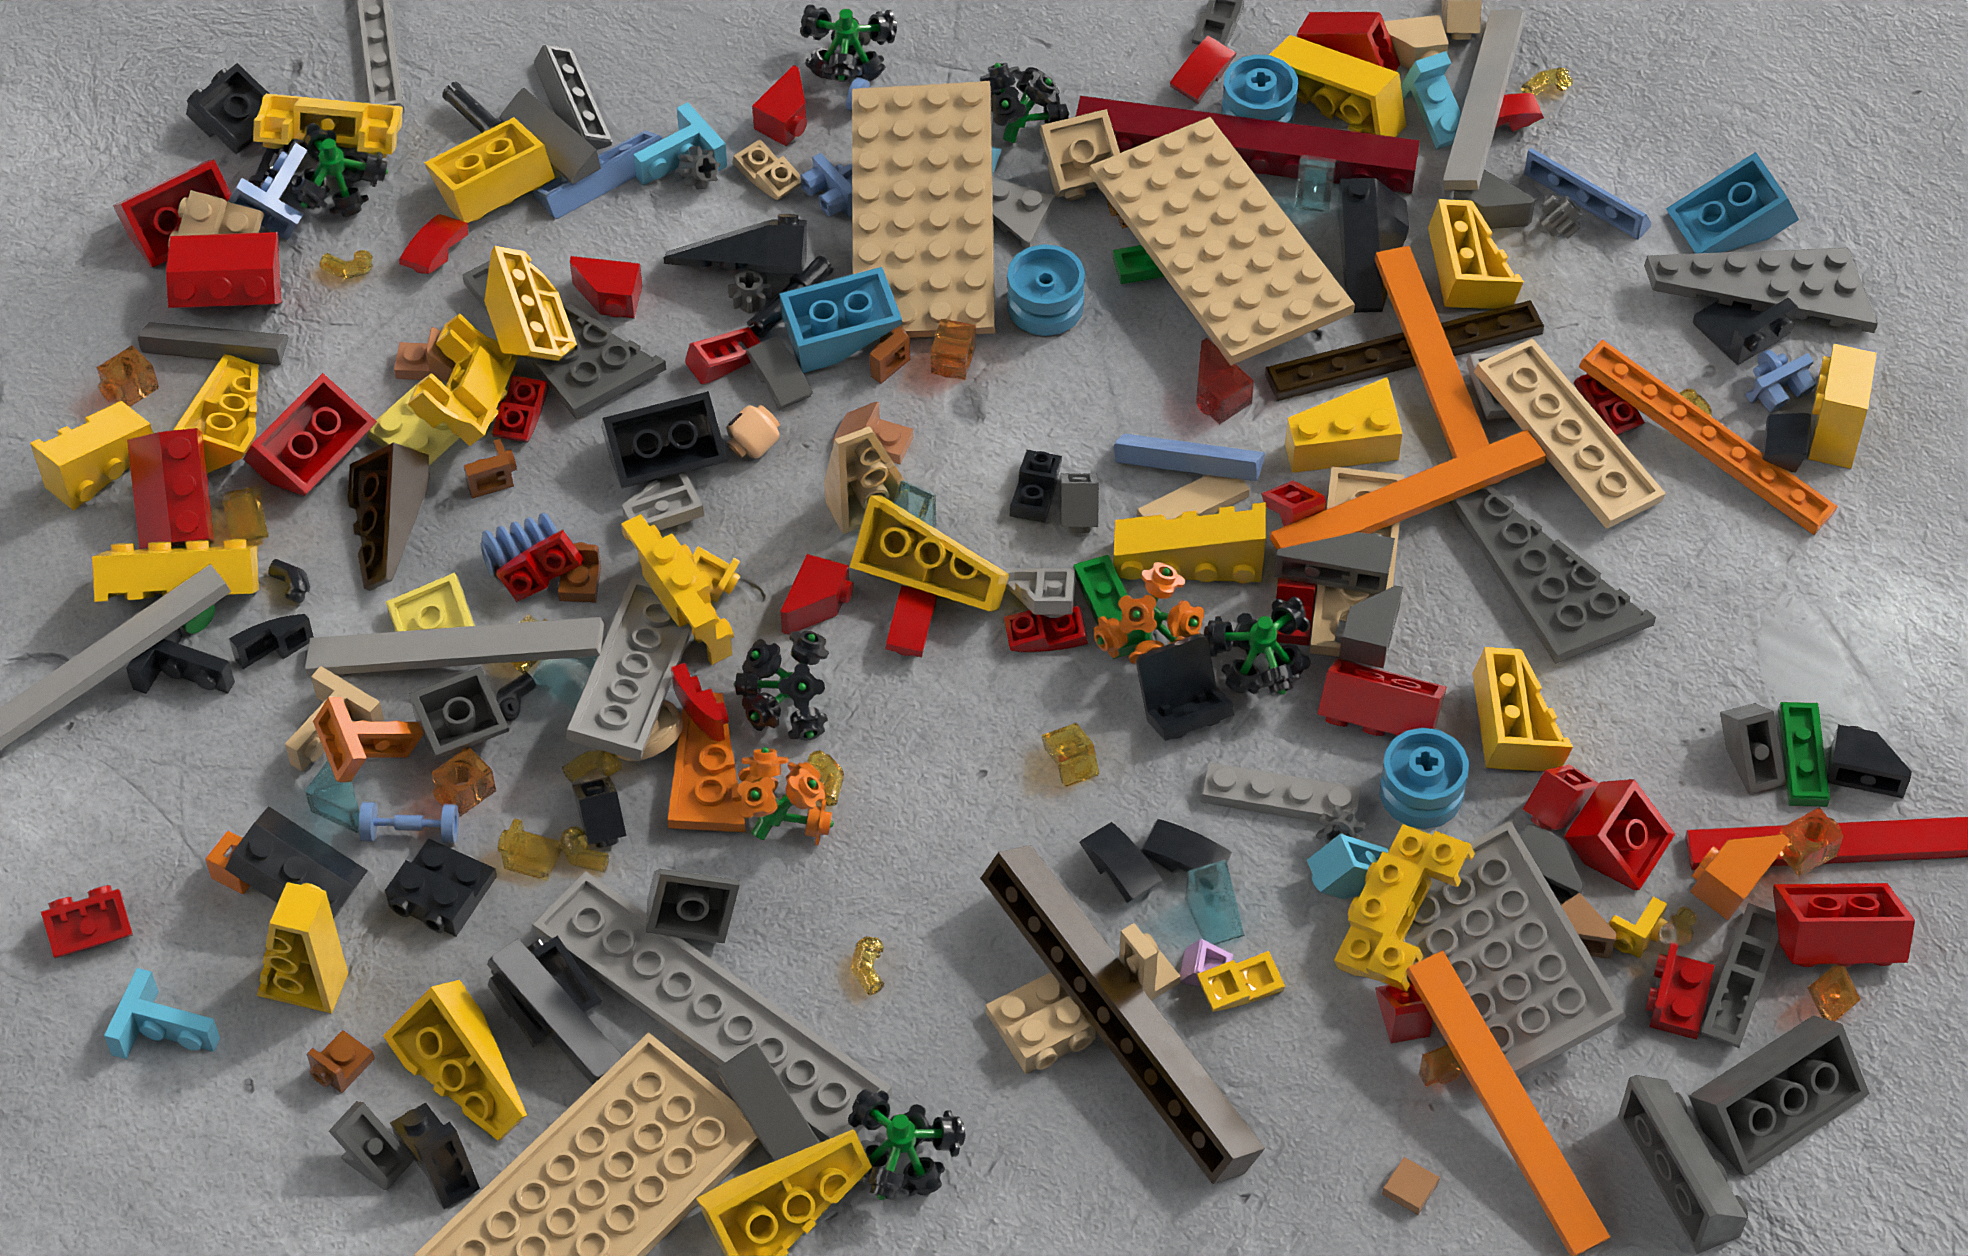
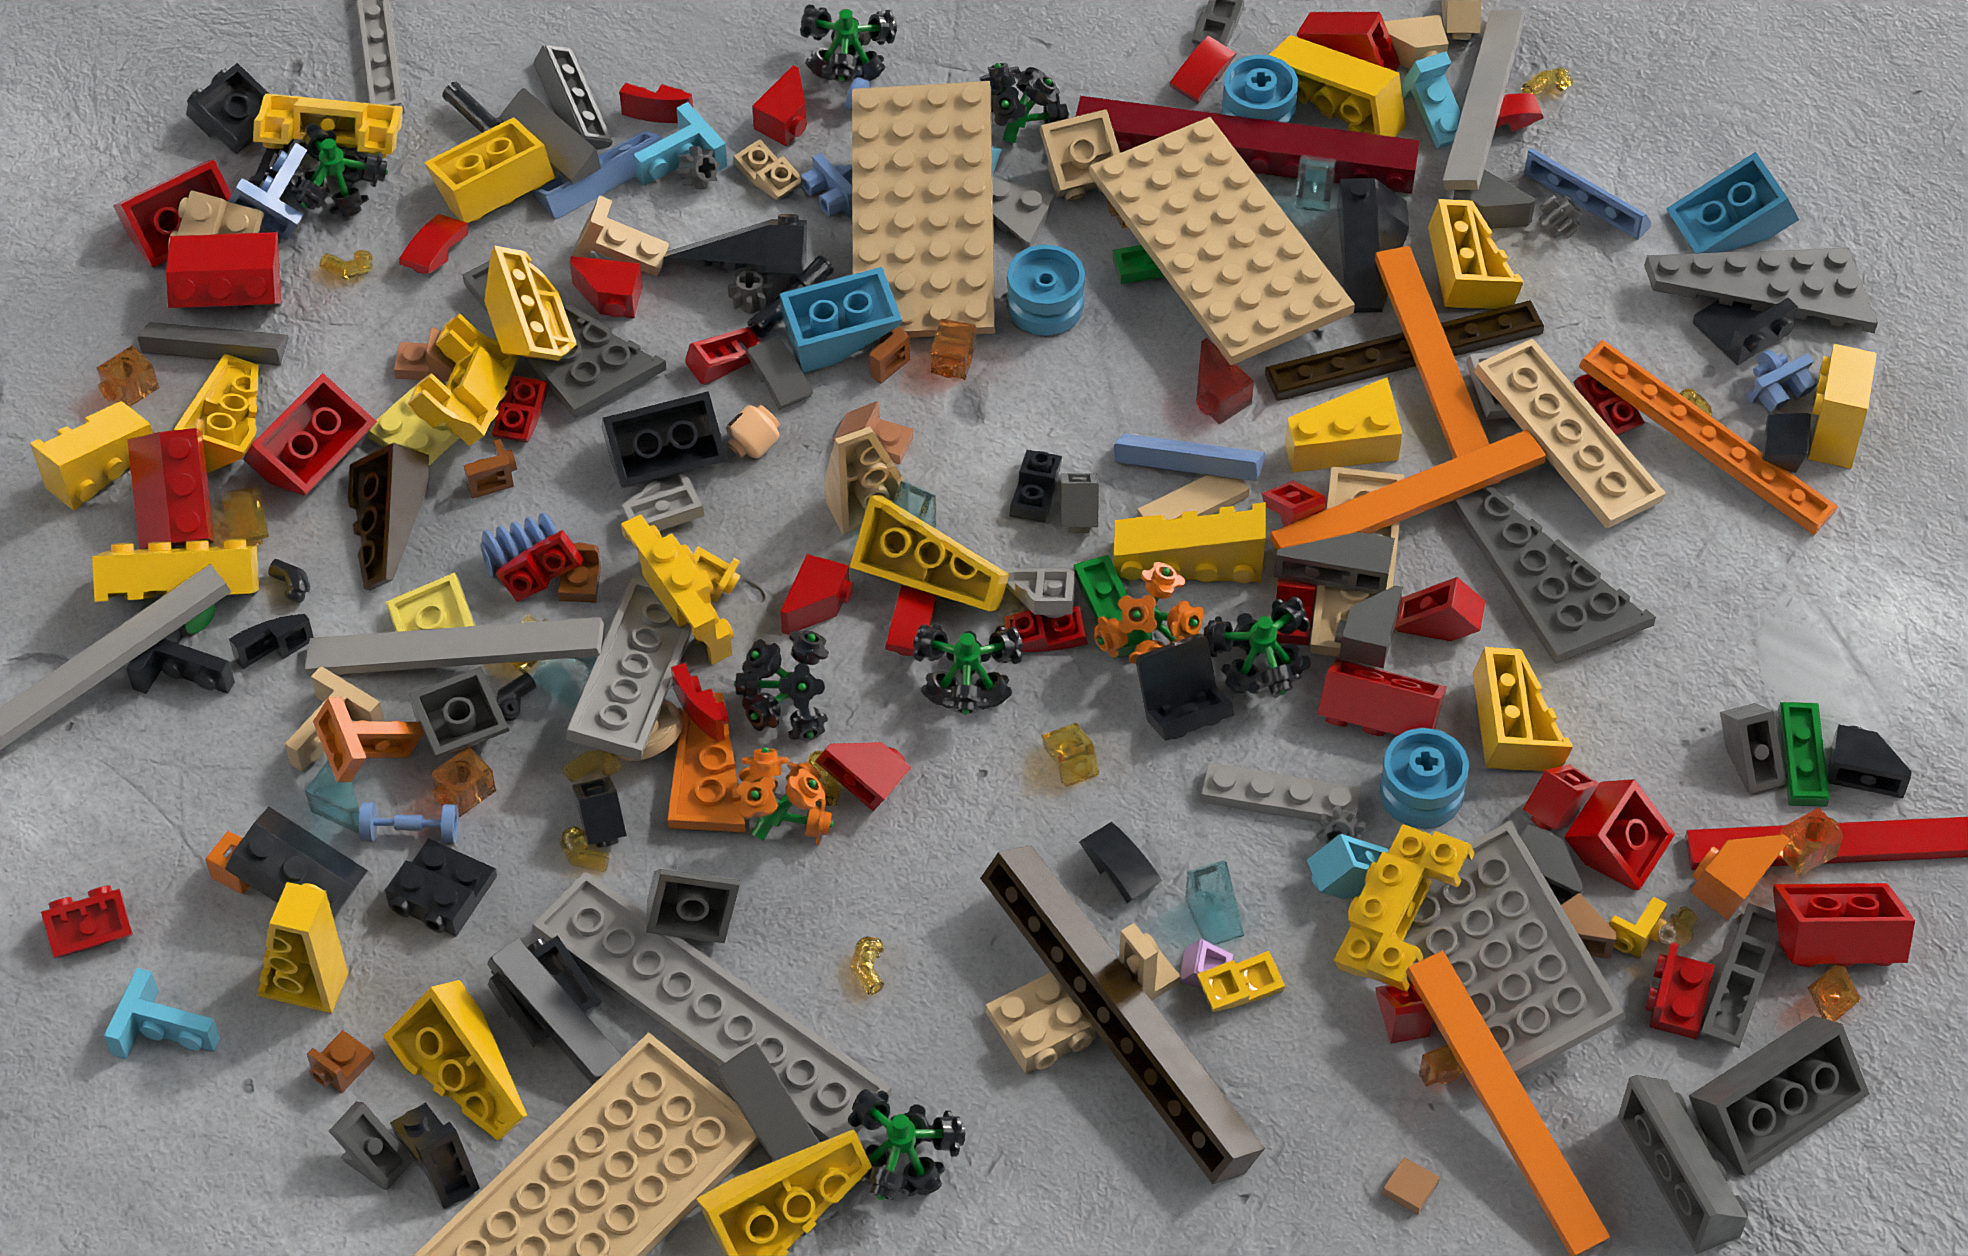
clear yellow bracket [498,818,562,881] -> none
black slope [1140,819,1232,888] -> none
none -> tan bracket [573,195,669,277]
none -> red slope [619,82,693,123]
none -> slope [815,742,912,812]
none -> black plant [913,624,1023,715]
none -> red slope [1394,577,1486,641]

